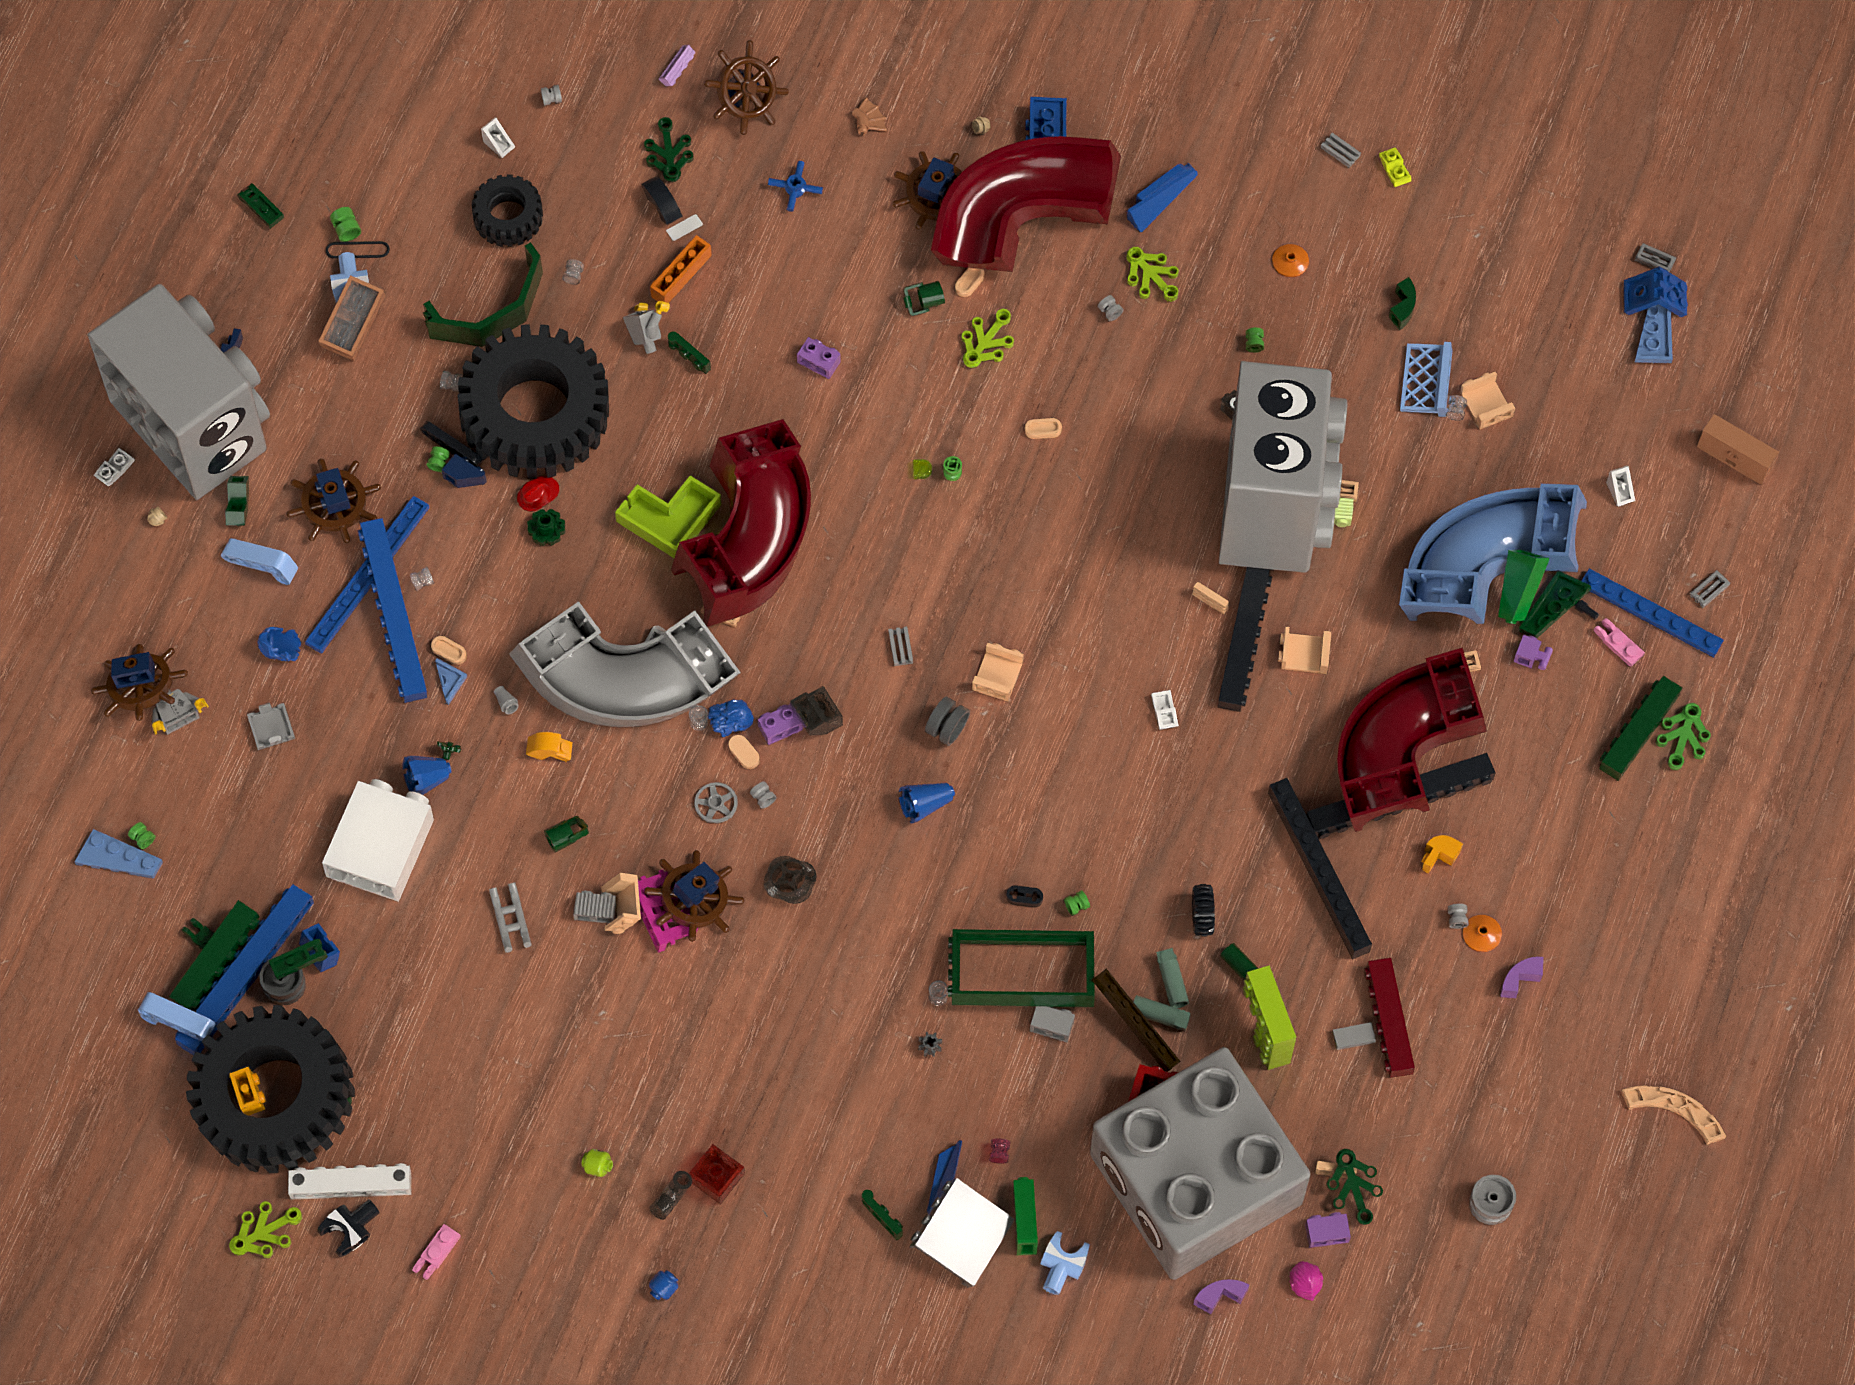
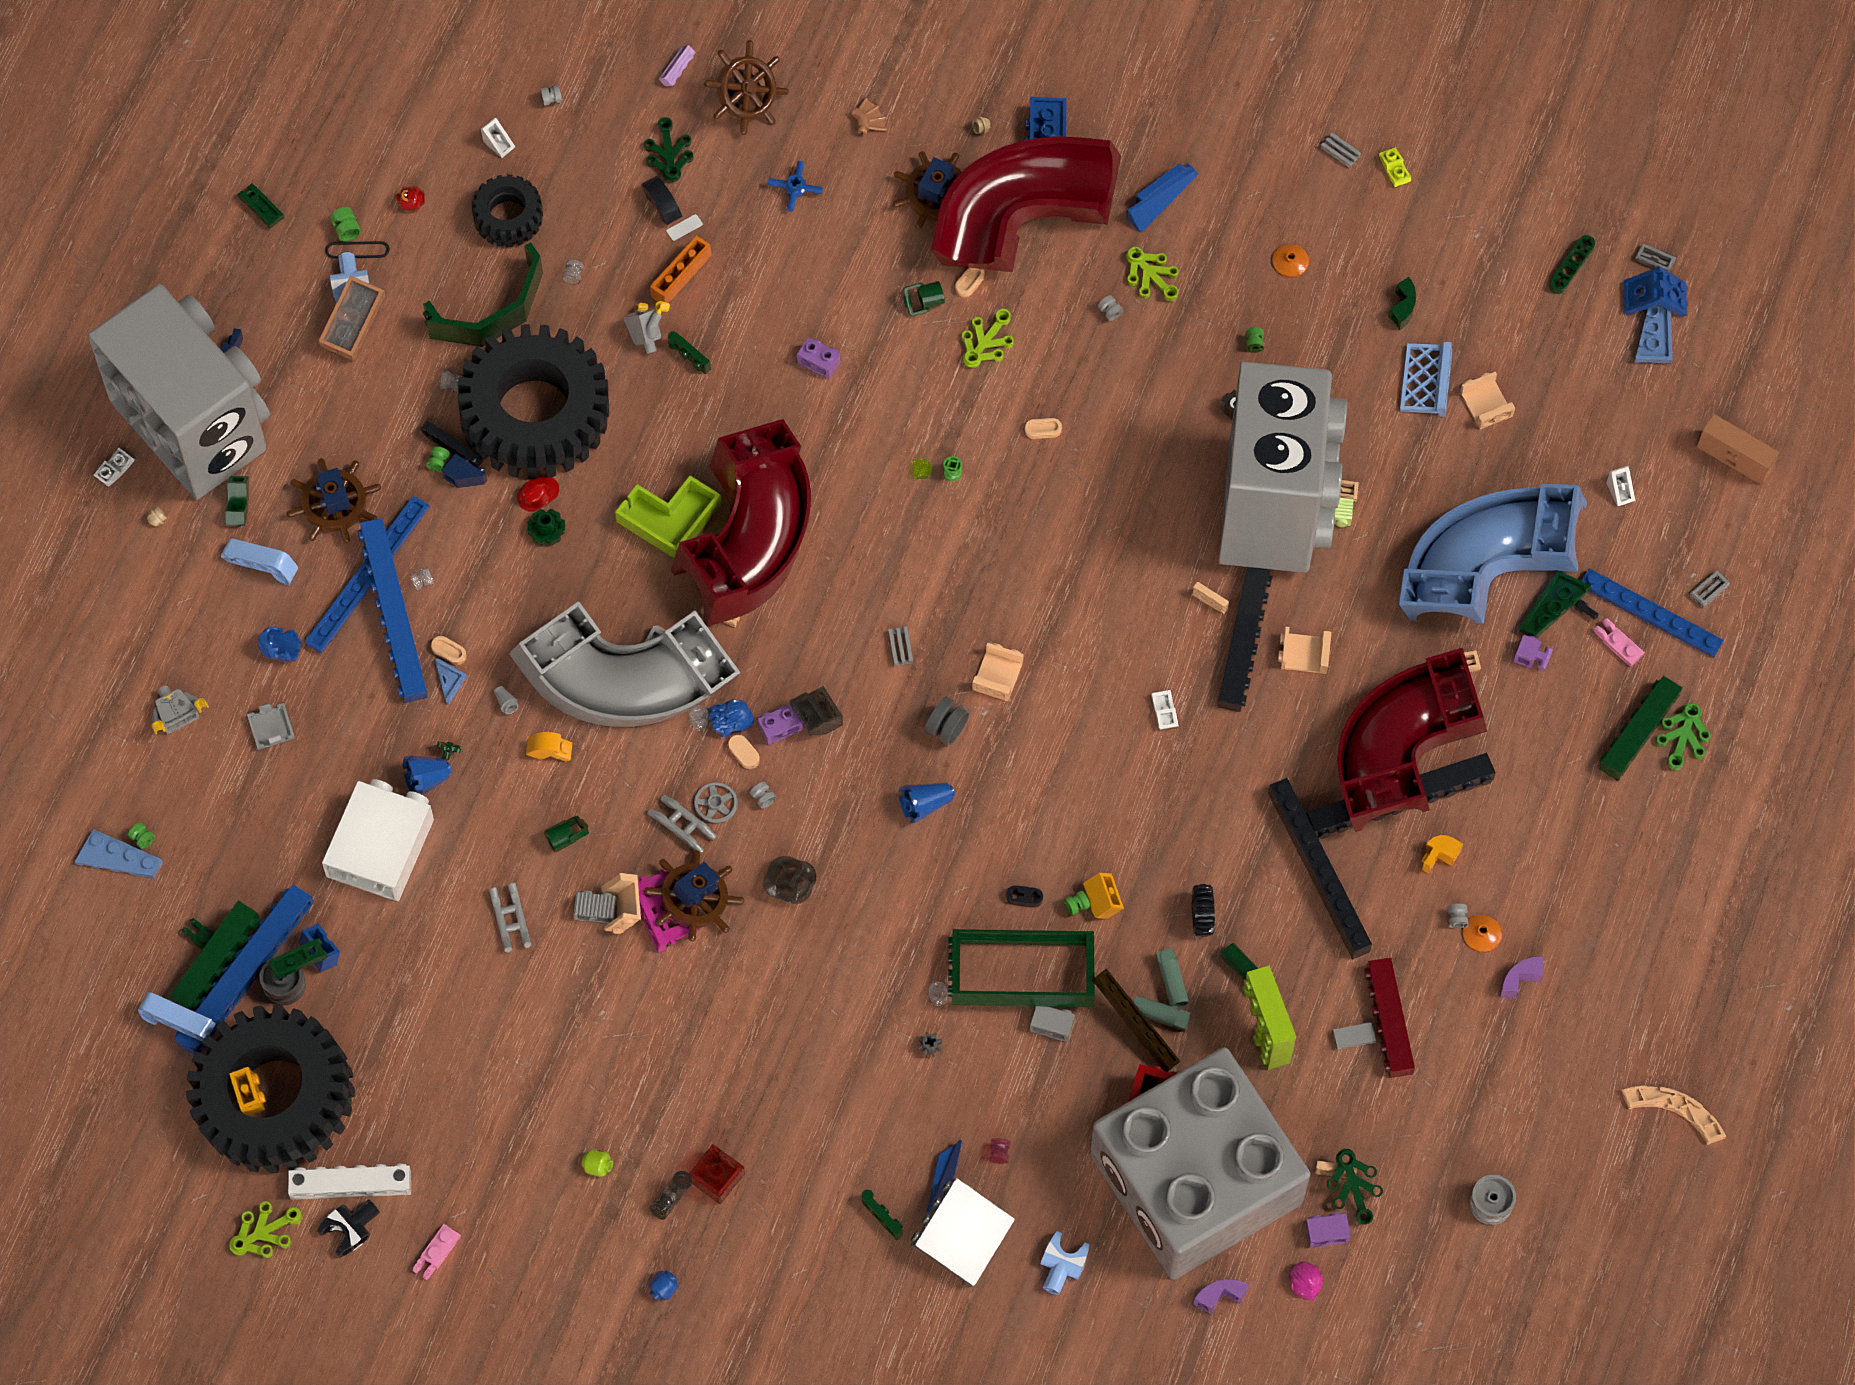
reddish brown brick [91,644,188,721] -> none
green slope [1013,1177,1038,1255] -> none
clear wheel [1446,395,1467,421] -> none
green slope [1498,550,1549,624] -> none
none -> red head [397,186,425,211]
none -> light grey piece [648,795,717,854]
none -> light orange brick [1083,873,1124,919]
none -> dark green beam [1549,235,1595,294]

